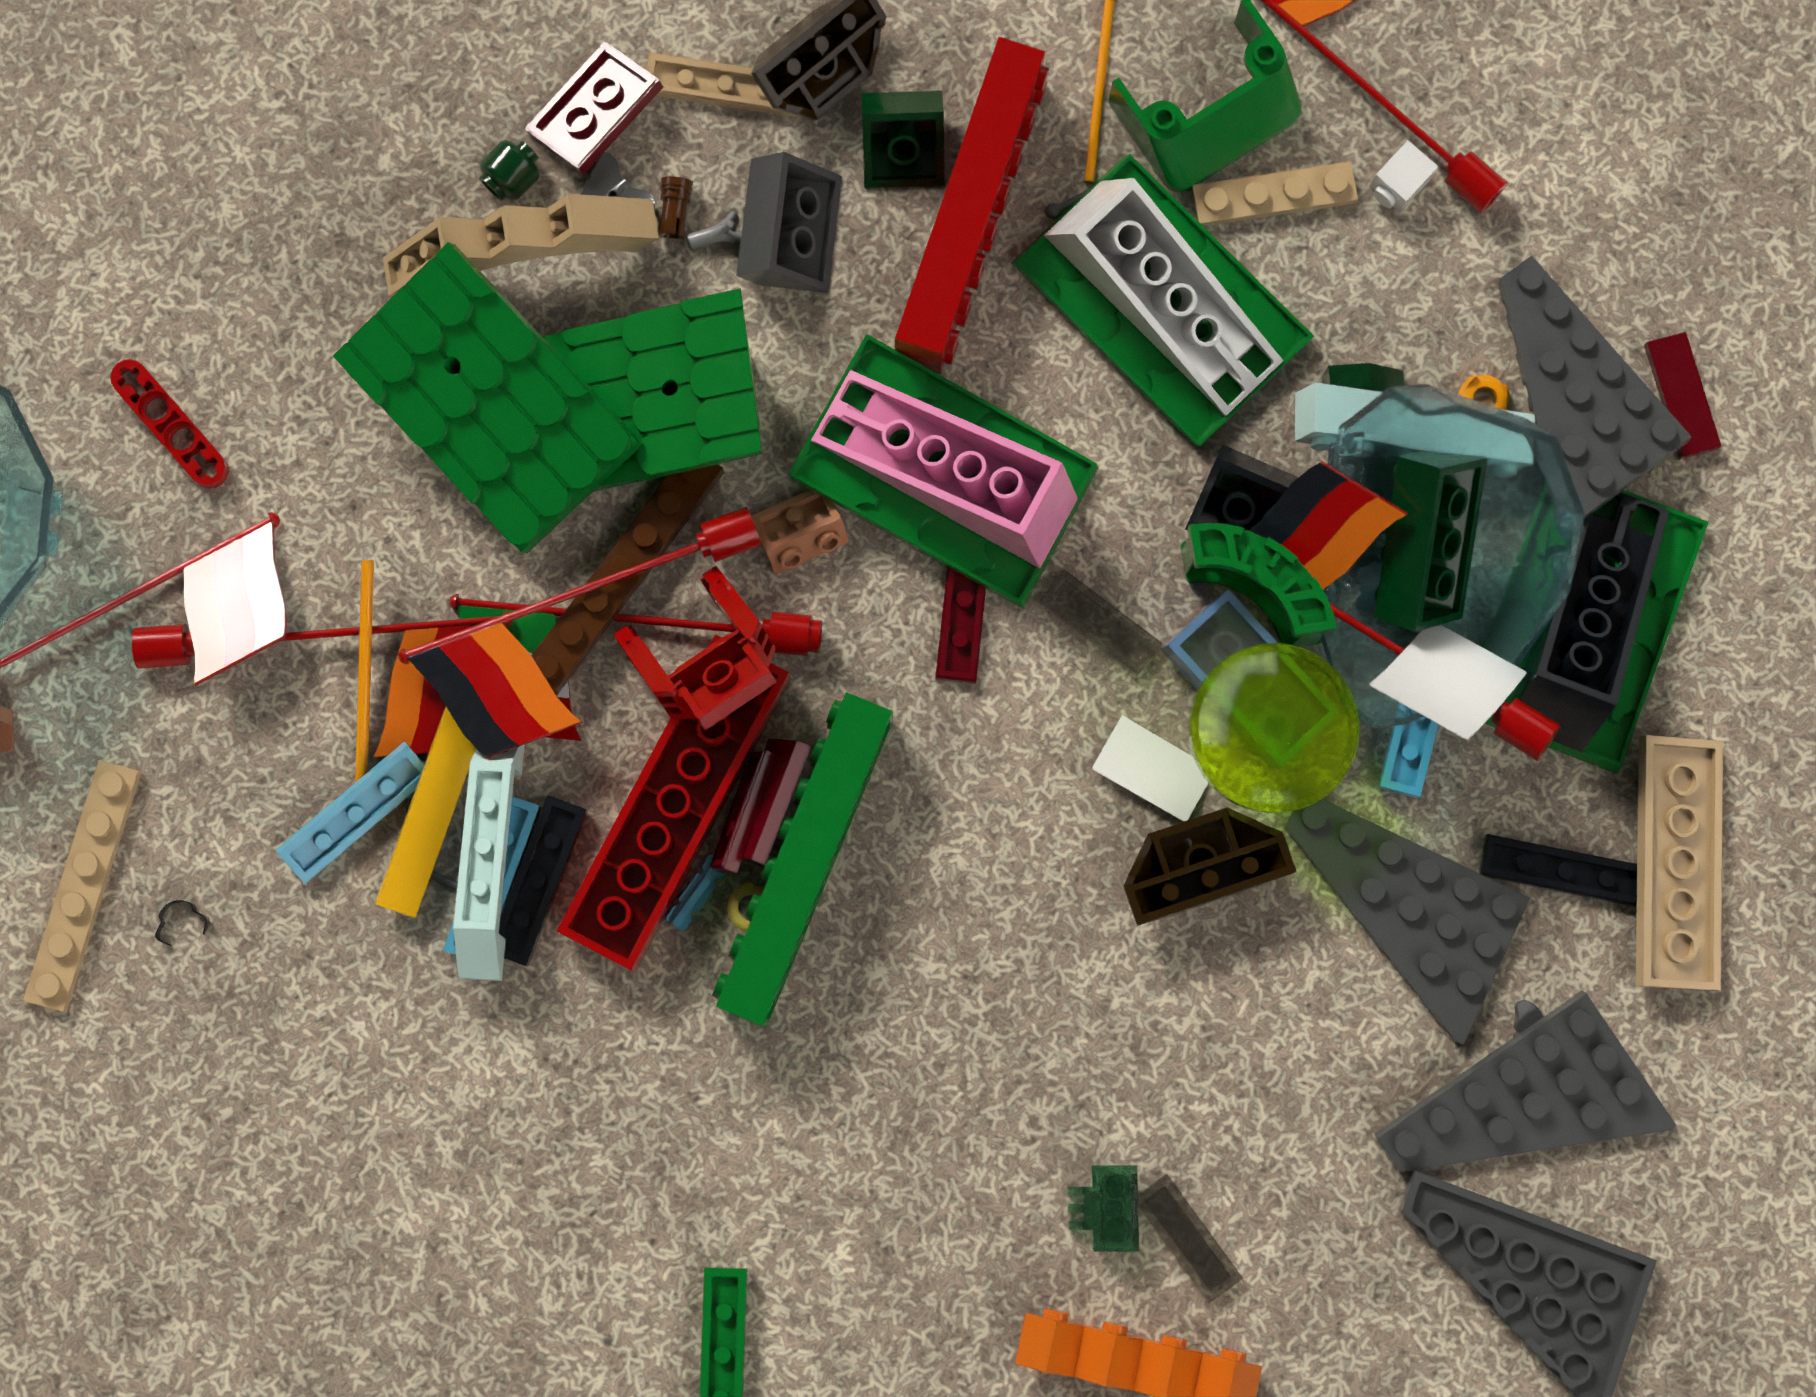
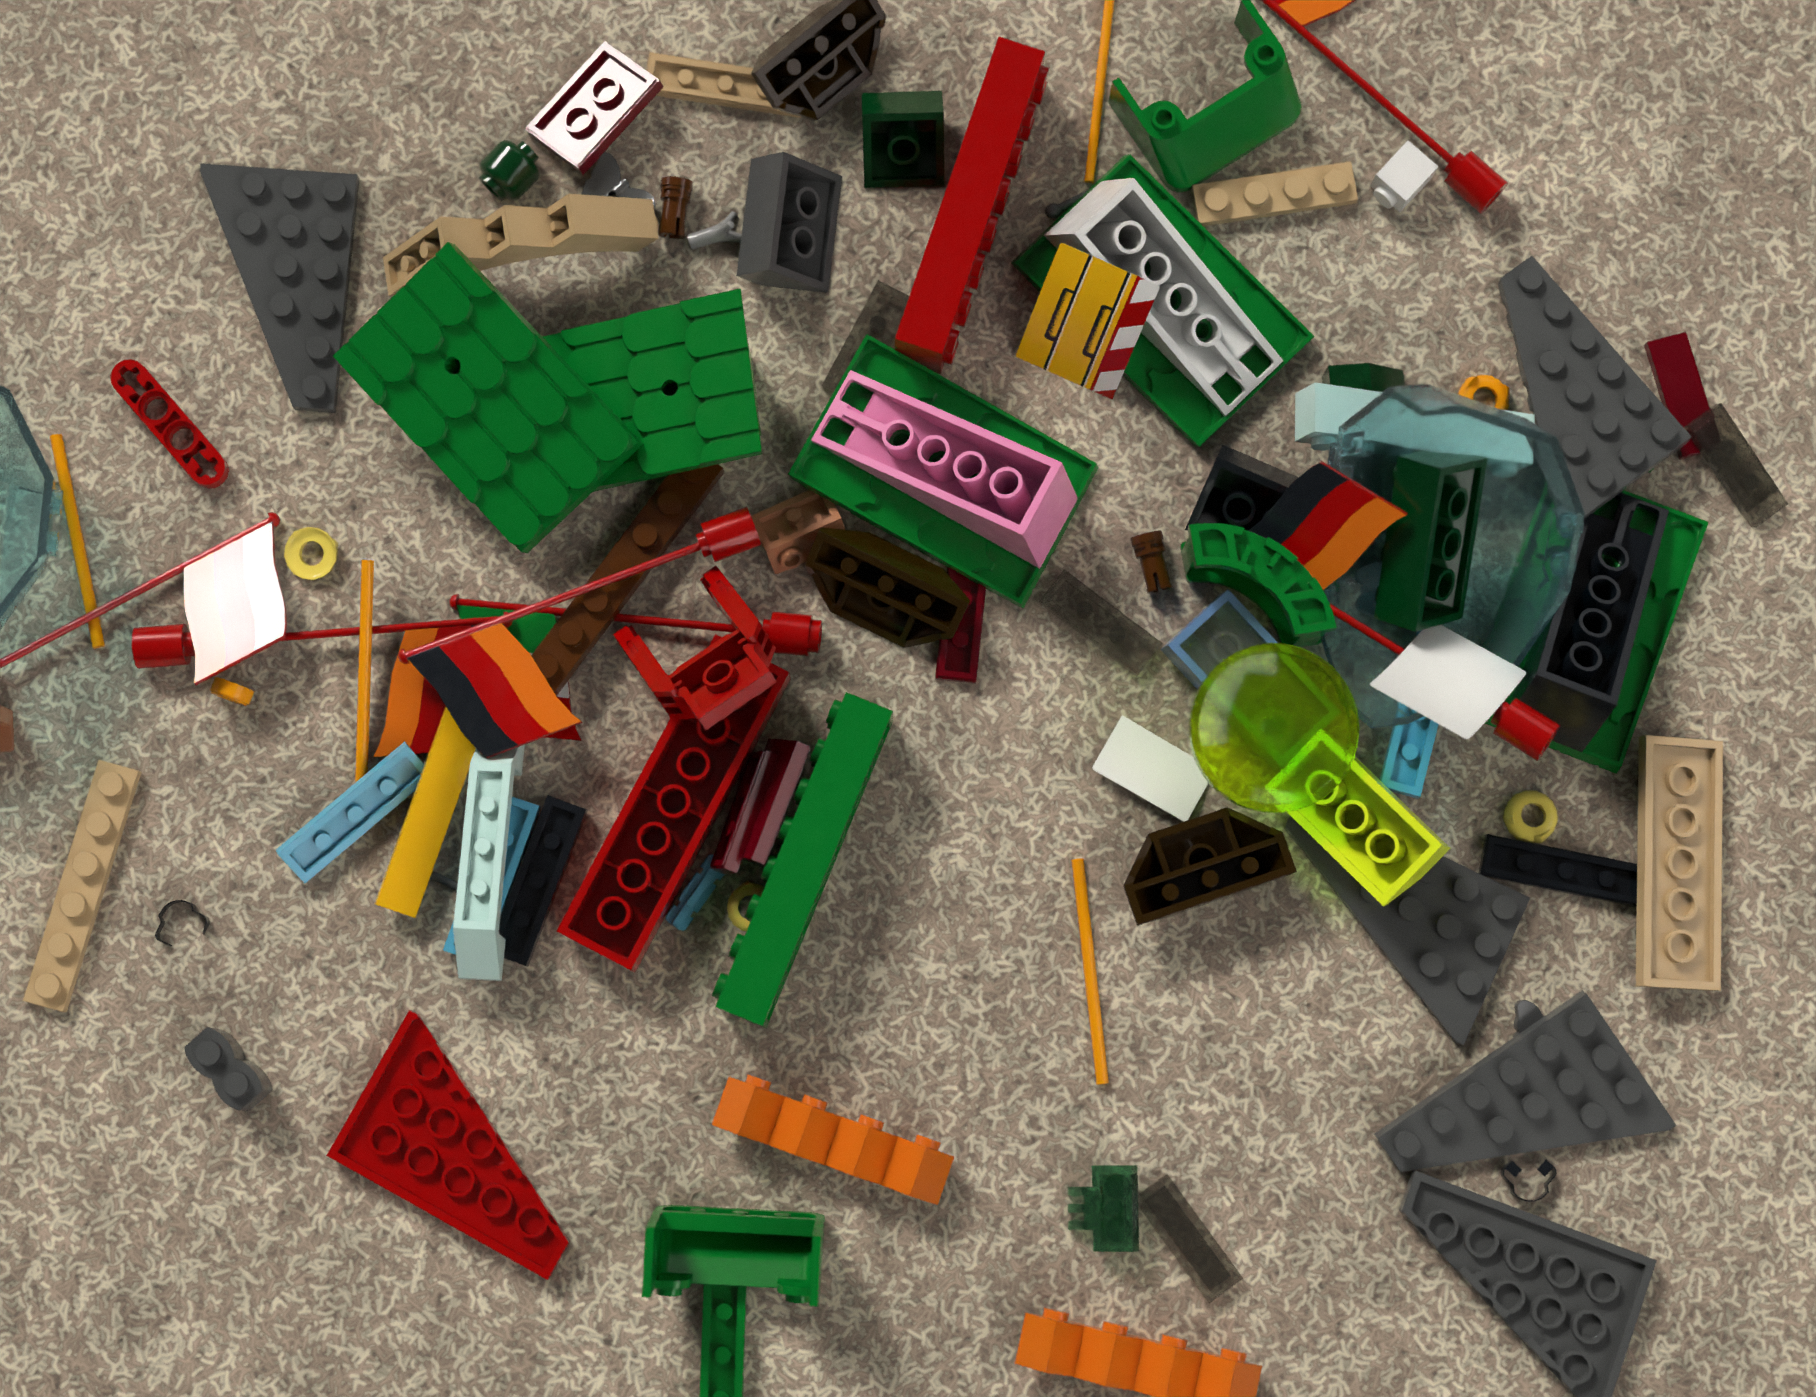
none -> light orange axle [50,434,105,649]
none -> dark grey brick [184,1027,273,1111]
none -> dark grey wing [200,163,360,413]
none -> light orange tile [210,677,255,706]
none -> light yellow piece [284,527,338,580]
none -> red wing [326,1010,570,1280]
none -> green windscreen [642,1205,825,1307]
none -> orange brick [711,1074,954,1205]
none -> dark brown wedge [804,528,970,648]
none -> clear smoke tile [822,280,909,393]
none -> yellow sticker [1015,243,1160,399]
none -> light orange axle [1071,858,1109,1085]
none -> reddish brown pin [1130,530,1173,594]
none -> neon yellow slope [1264,729,1450,907]
none -> black piece [1500,1159,1557,1202]
none -> light yellow piece [1503,790,1558,843]
none -> clear smoke tile [1684,403,1788,528]

